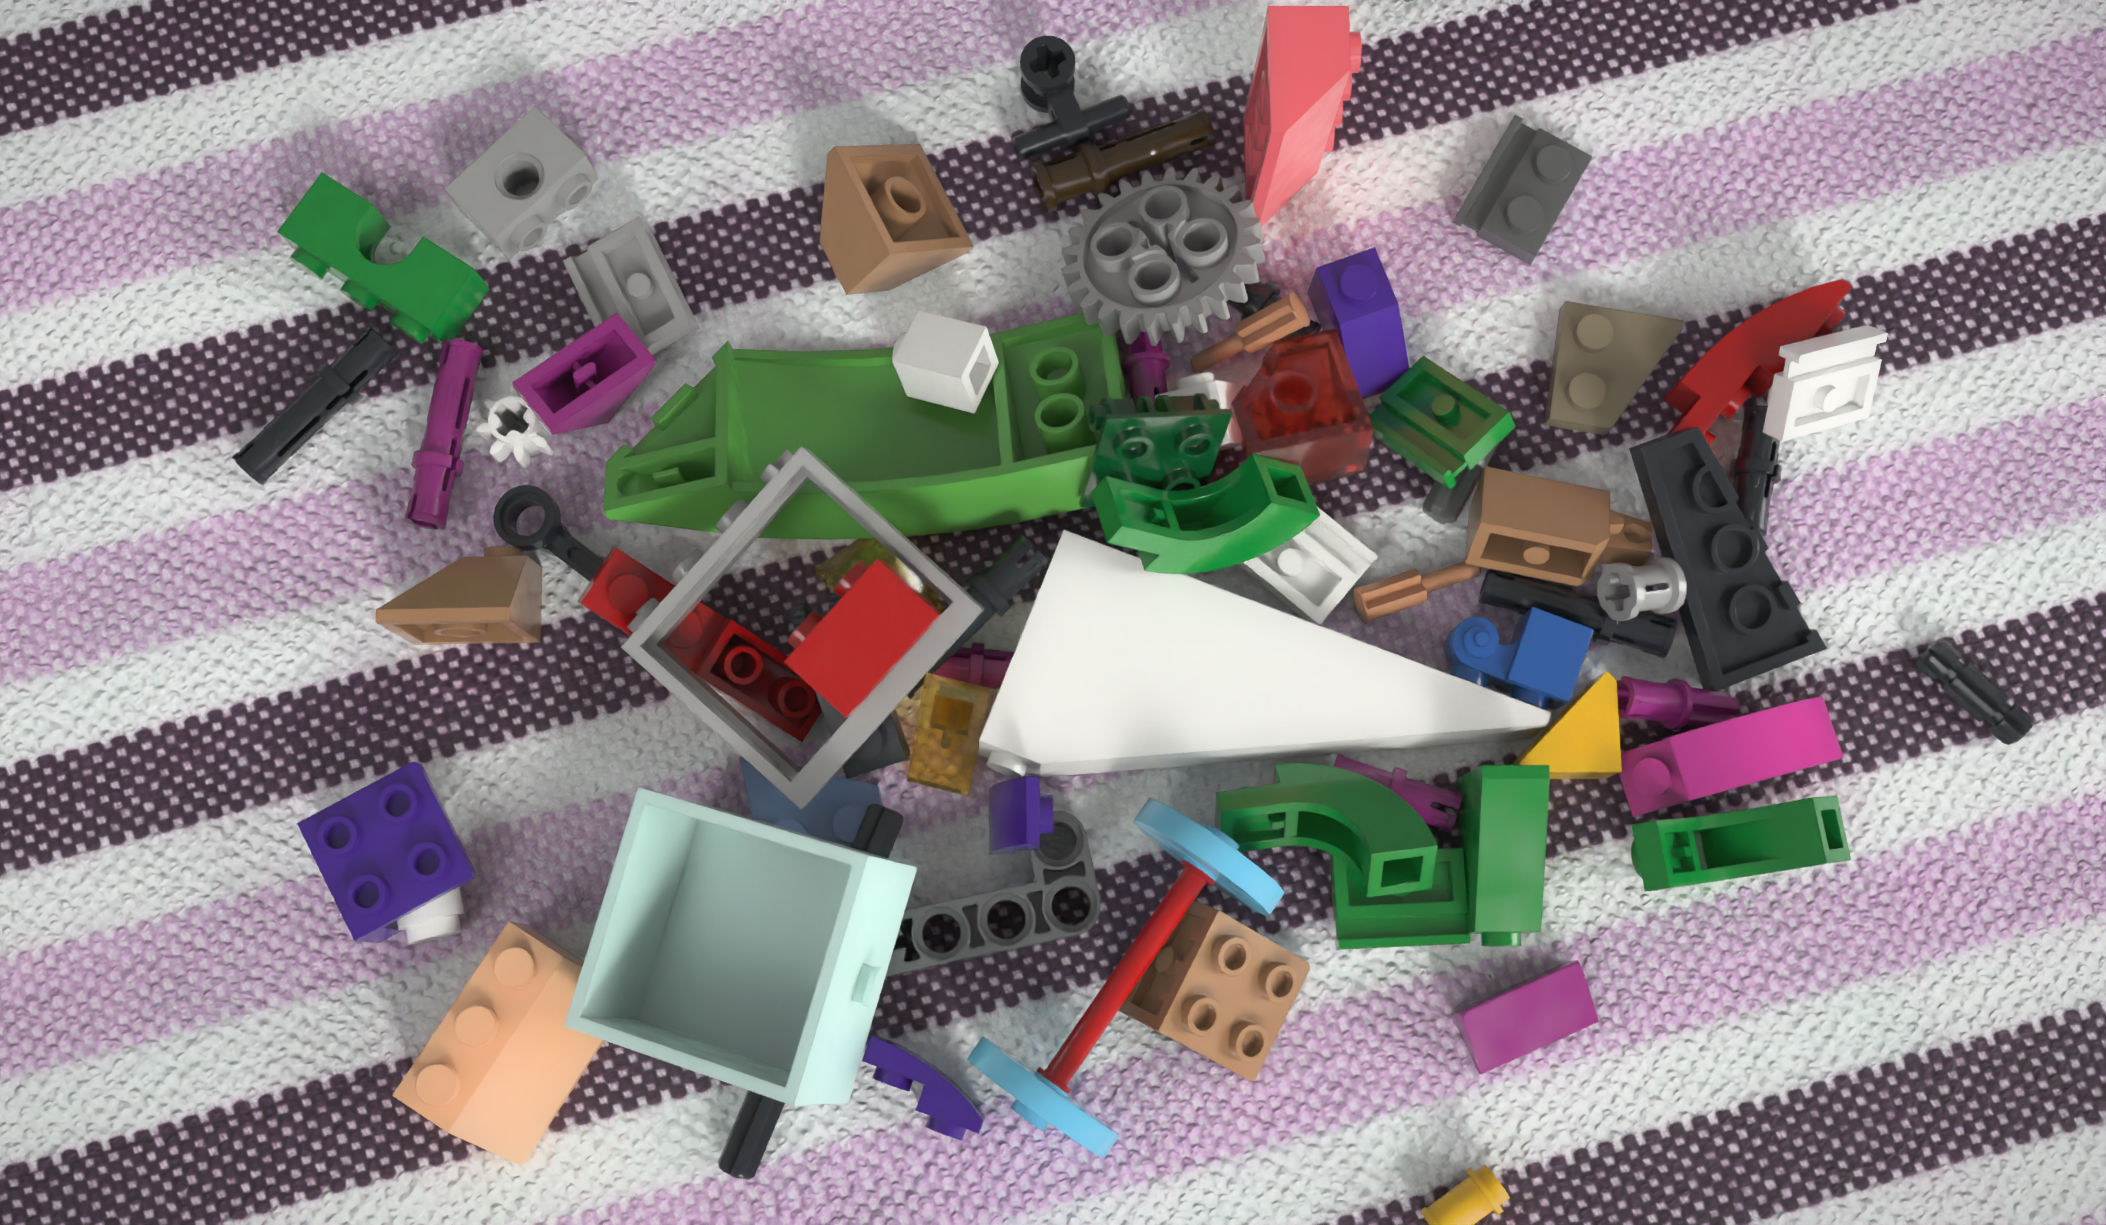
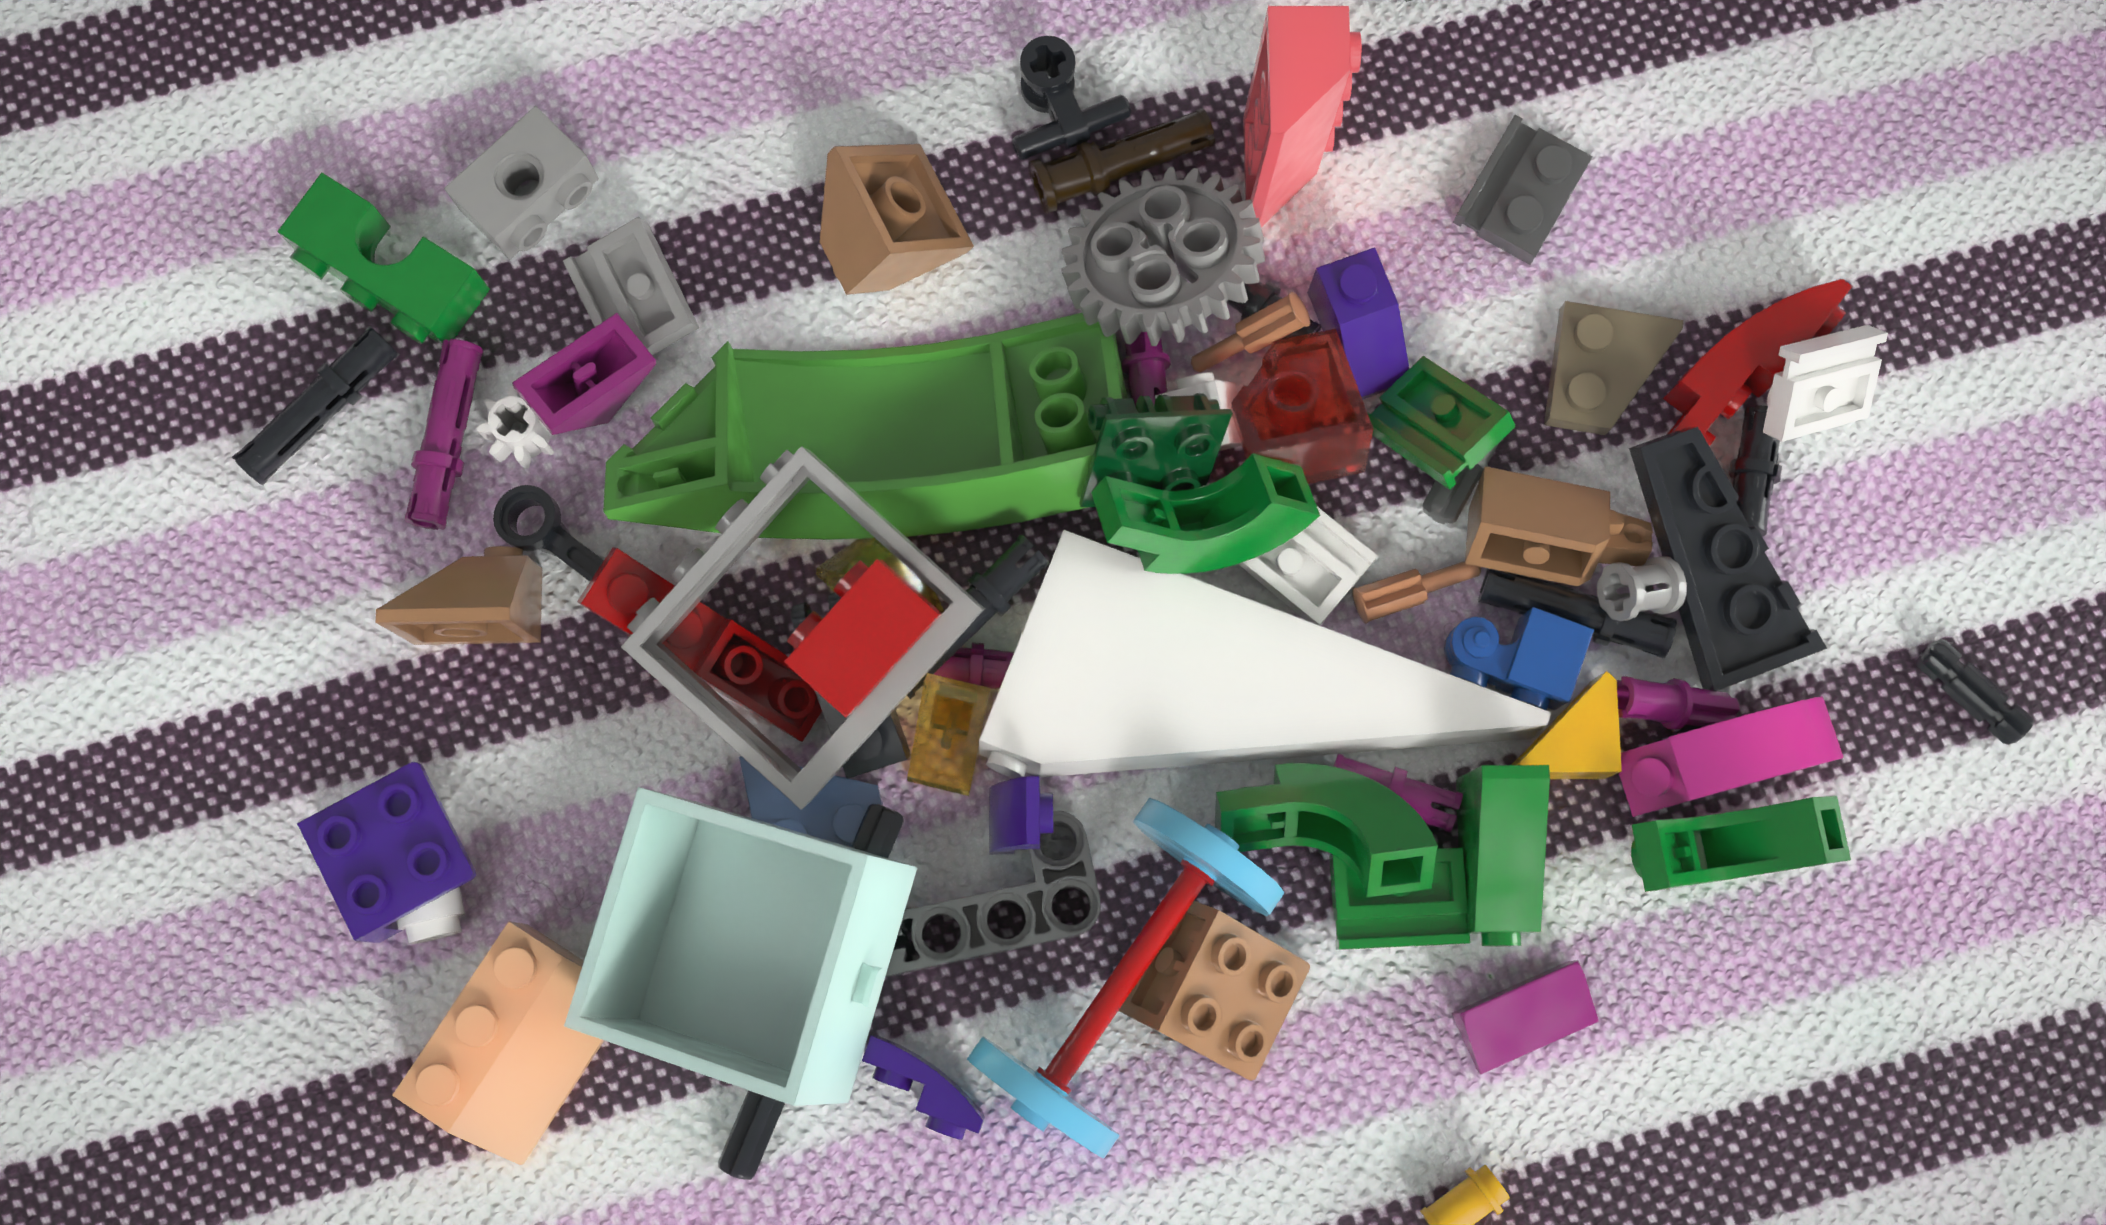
white brick [892,310,999,414] -> none

